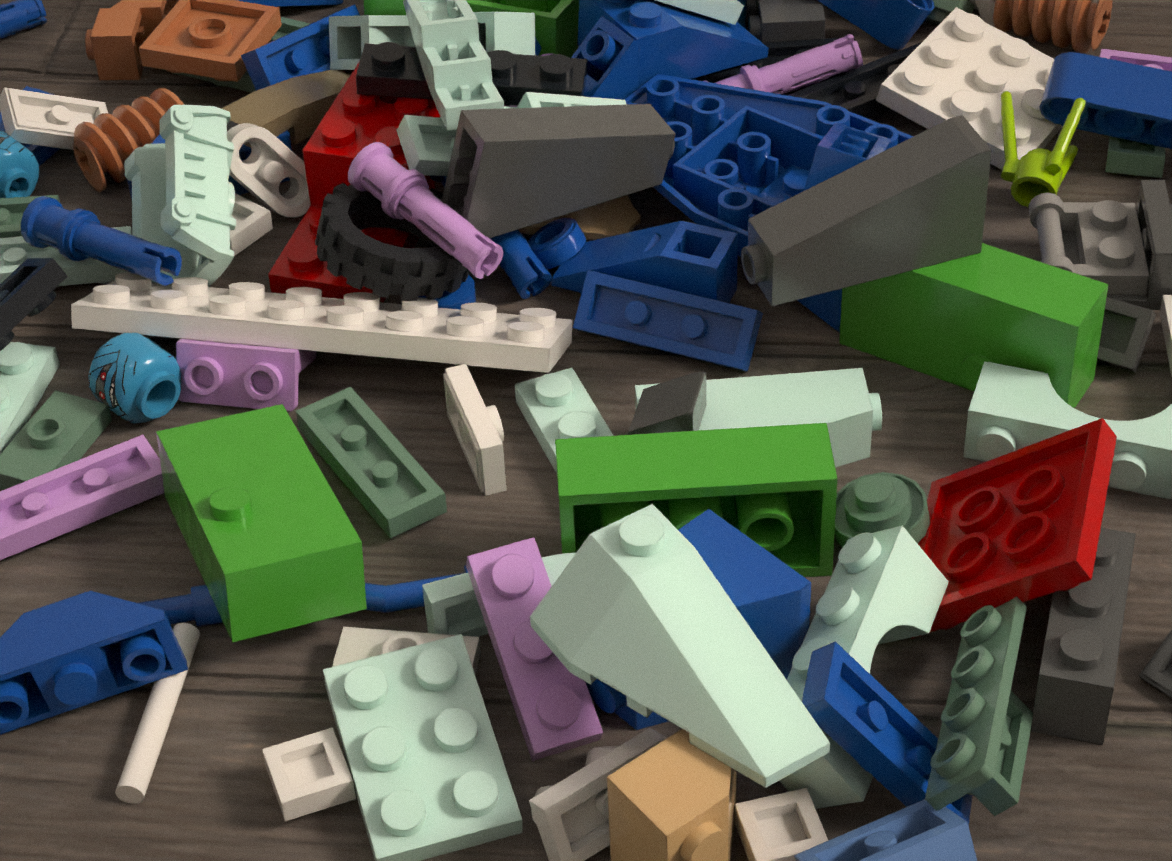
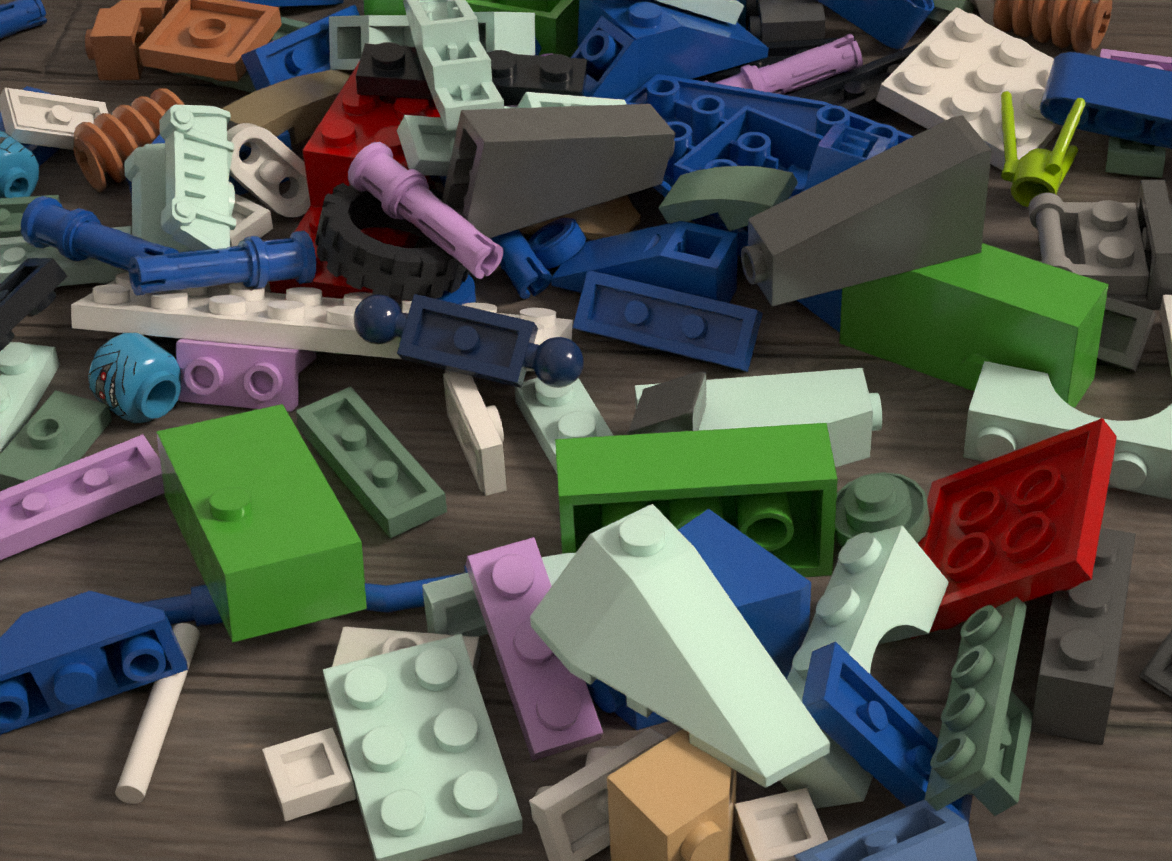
none -> blue pin [129,231,316,296]
none -> dark blue plate [353,294,584,388]
none -> sand green slope [659,166,798,231]

